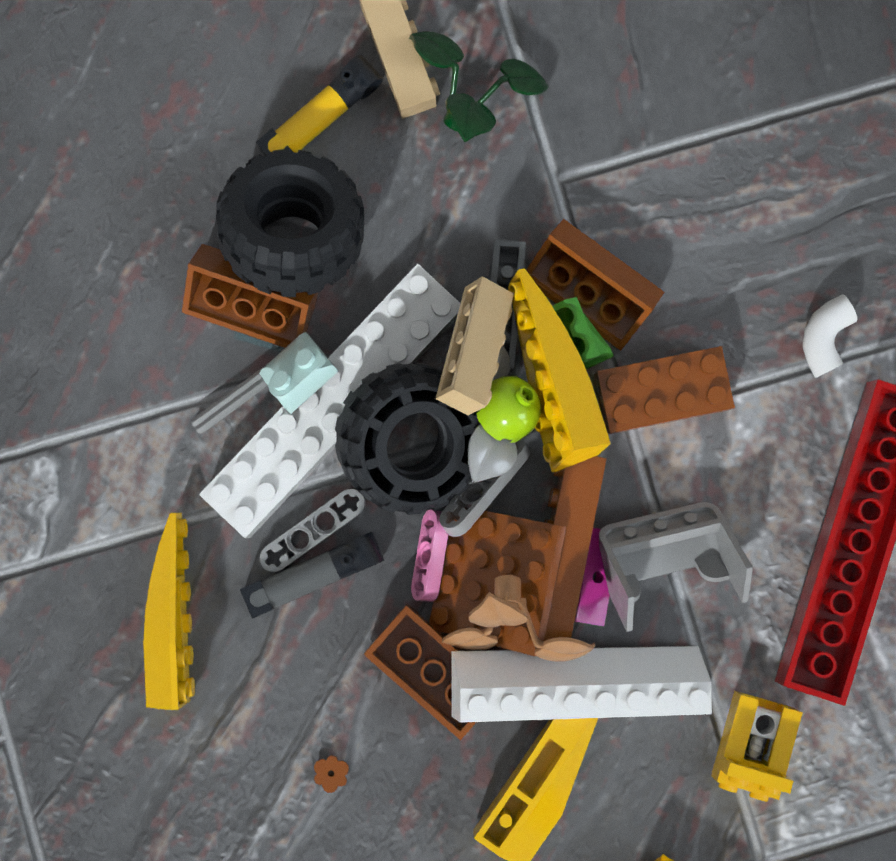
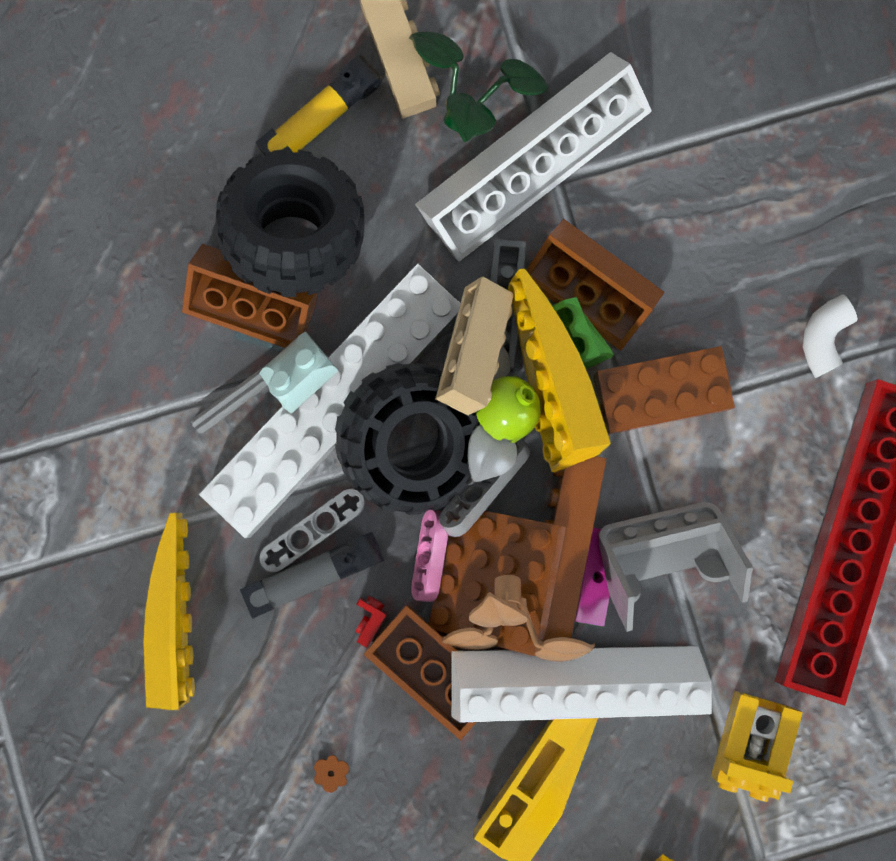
none -> red bracket [355,596,388,648]
none -> white slope [415,52,652,262]

